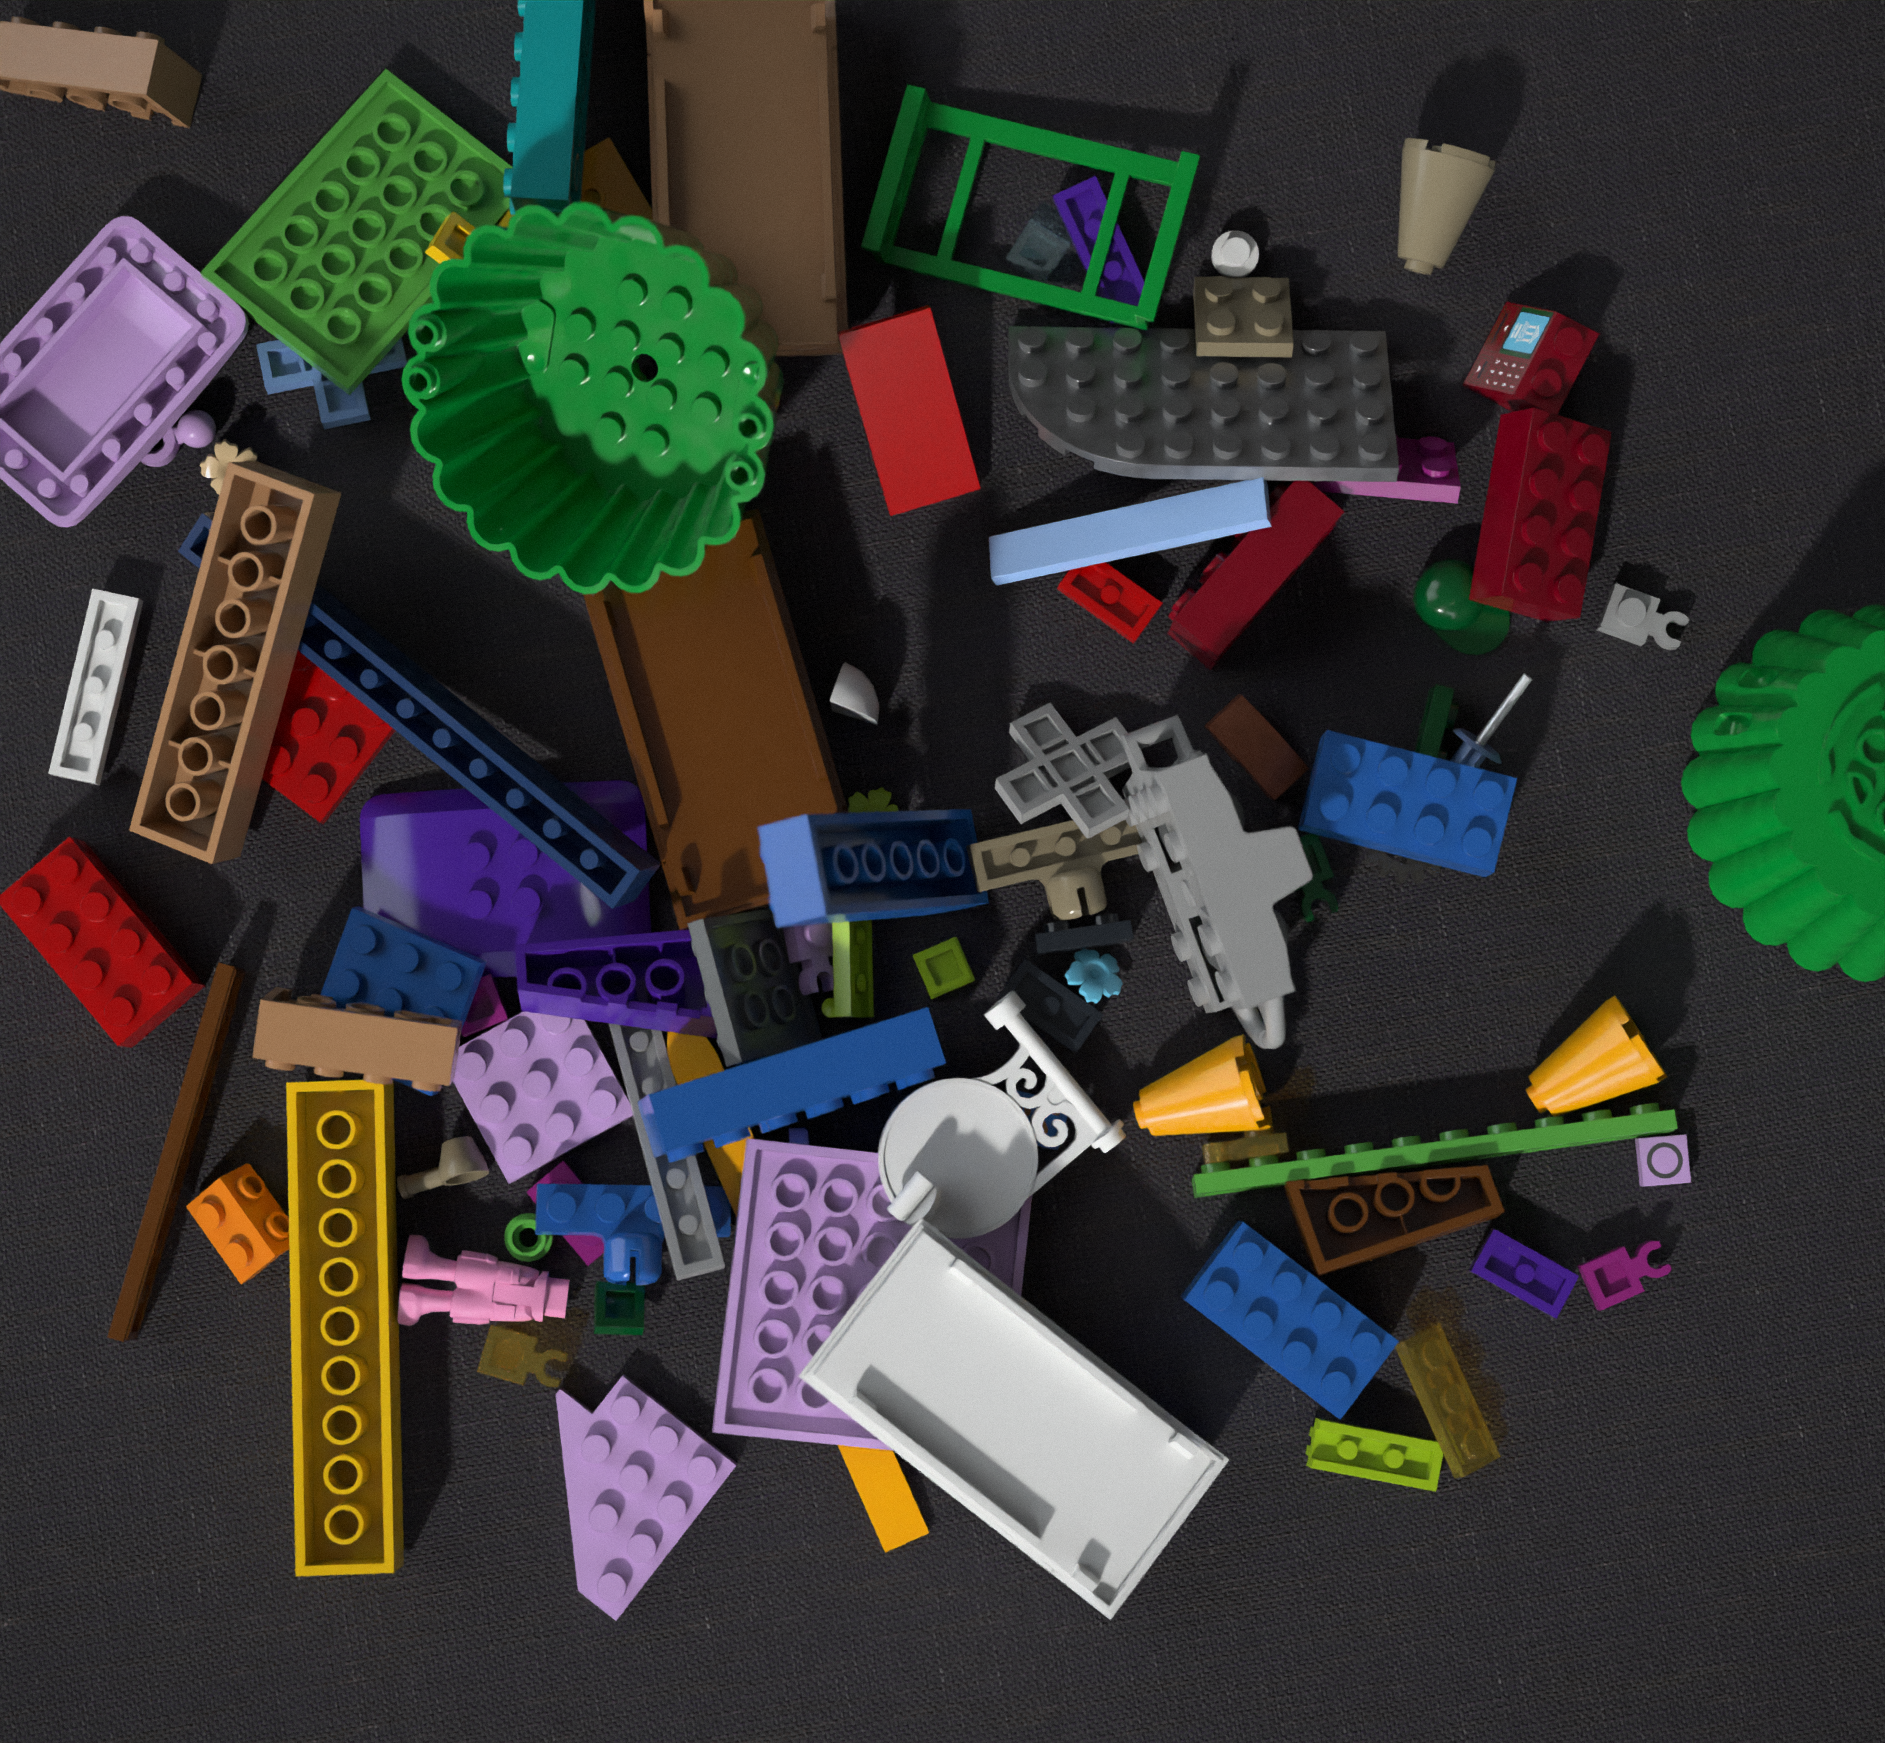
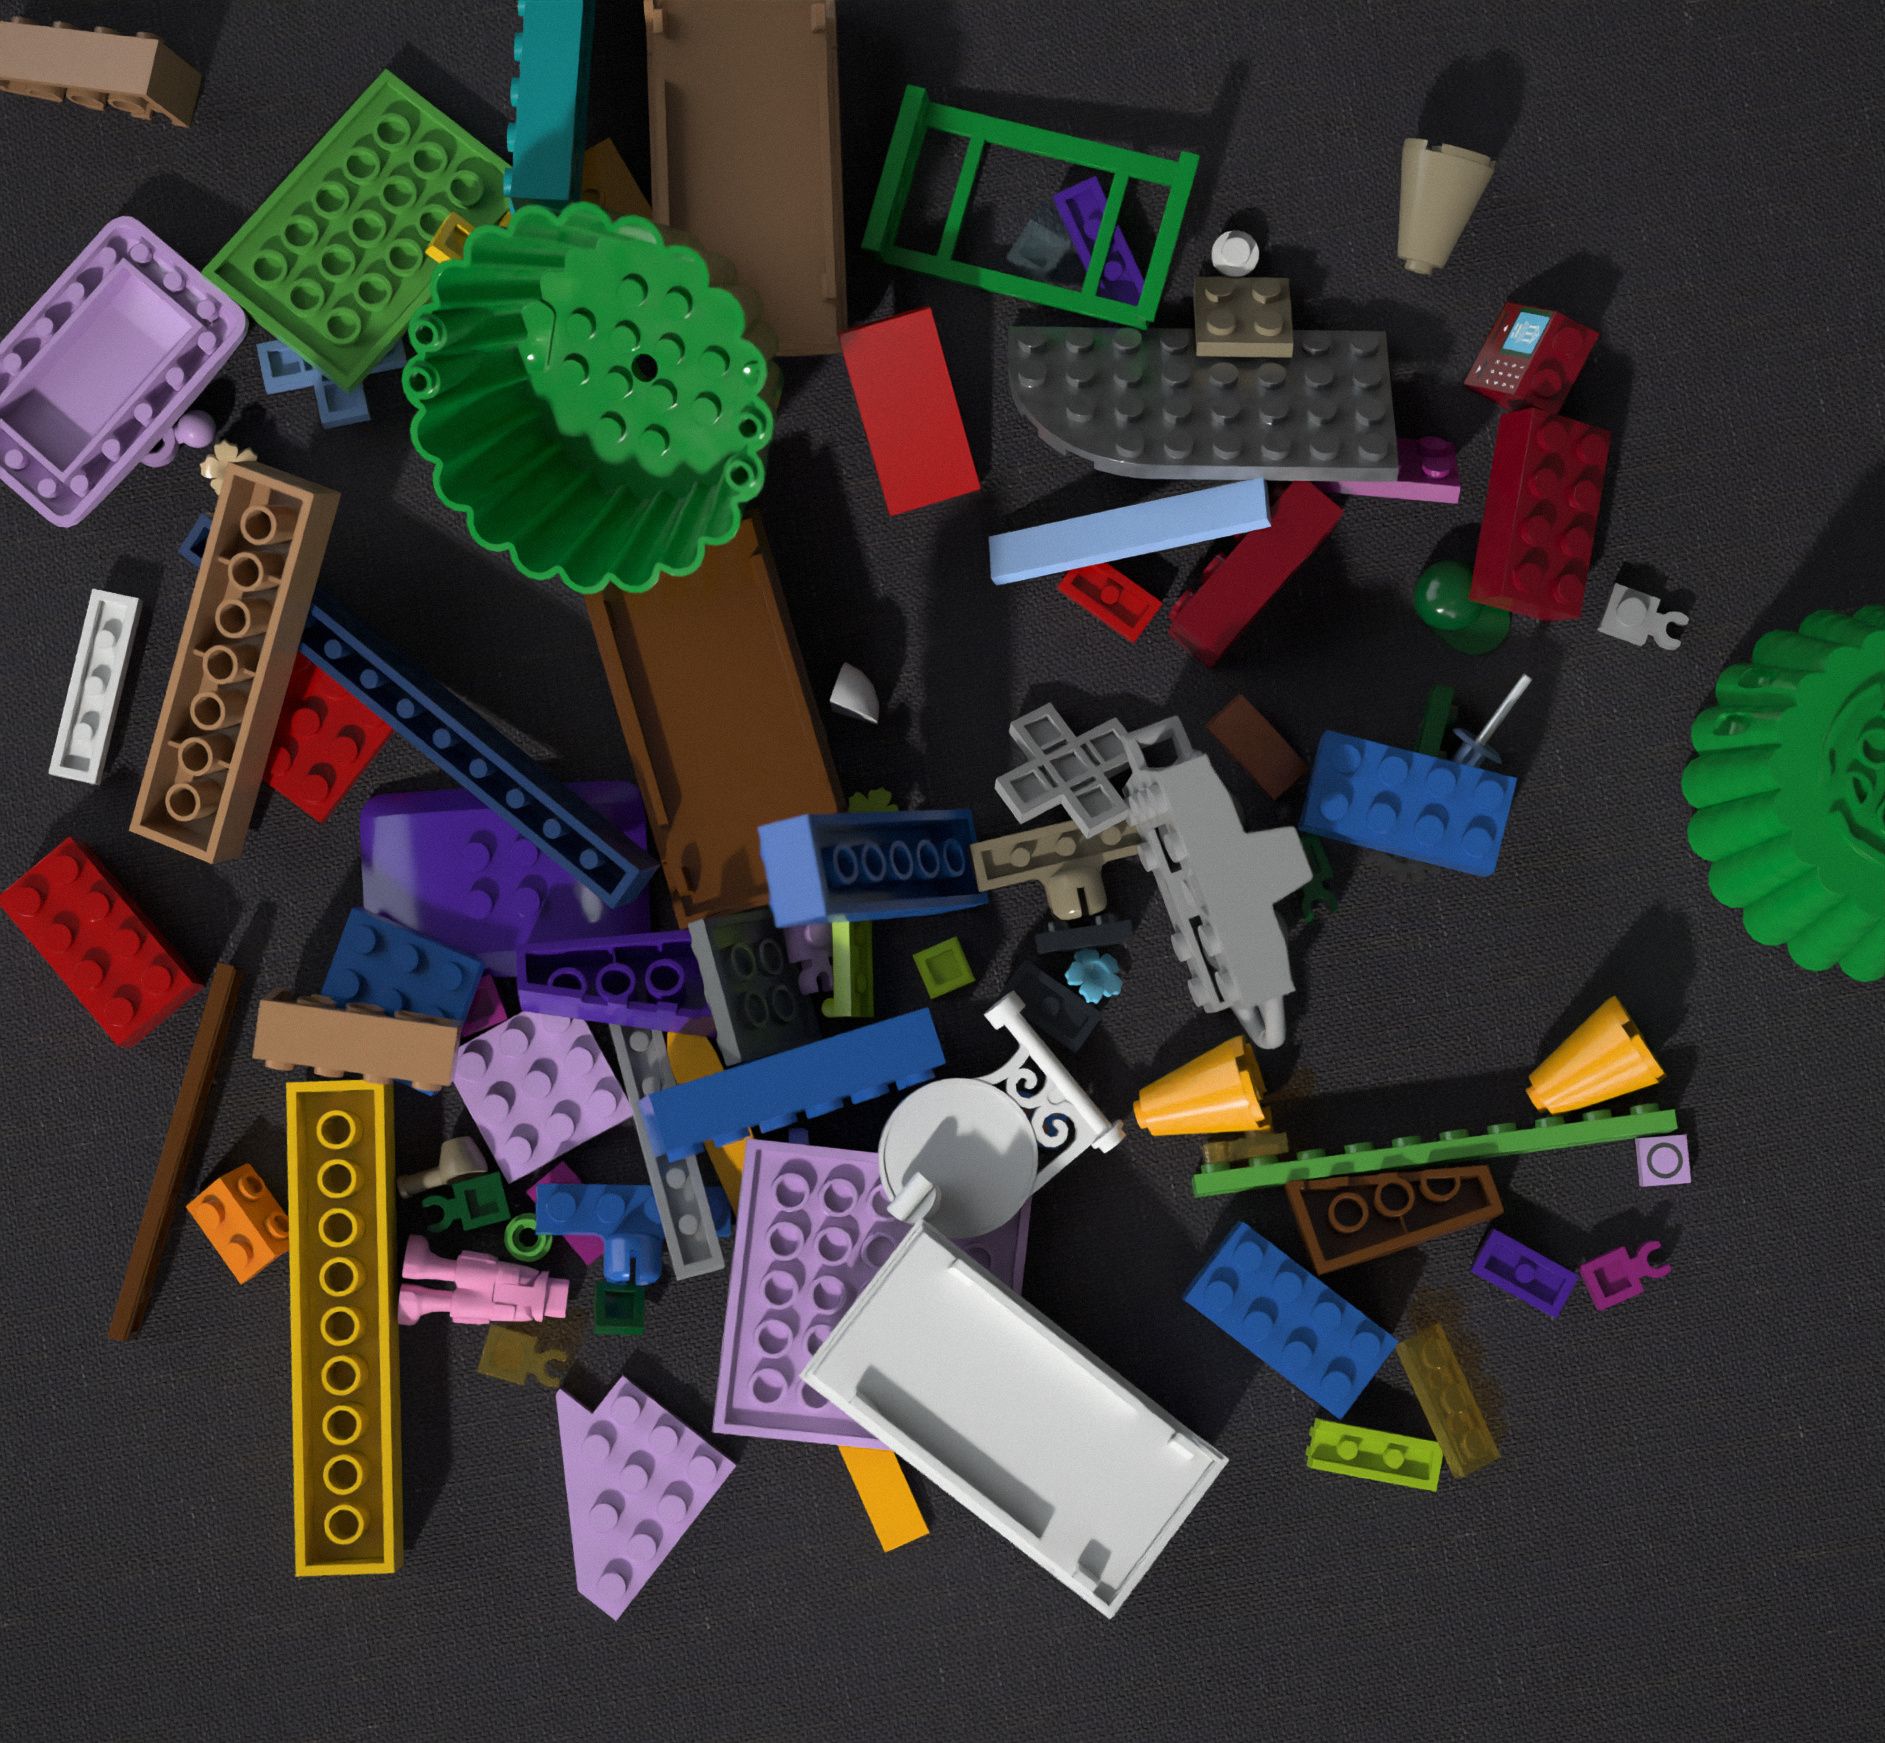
none -> dark green plate [422,1171,514,1232]

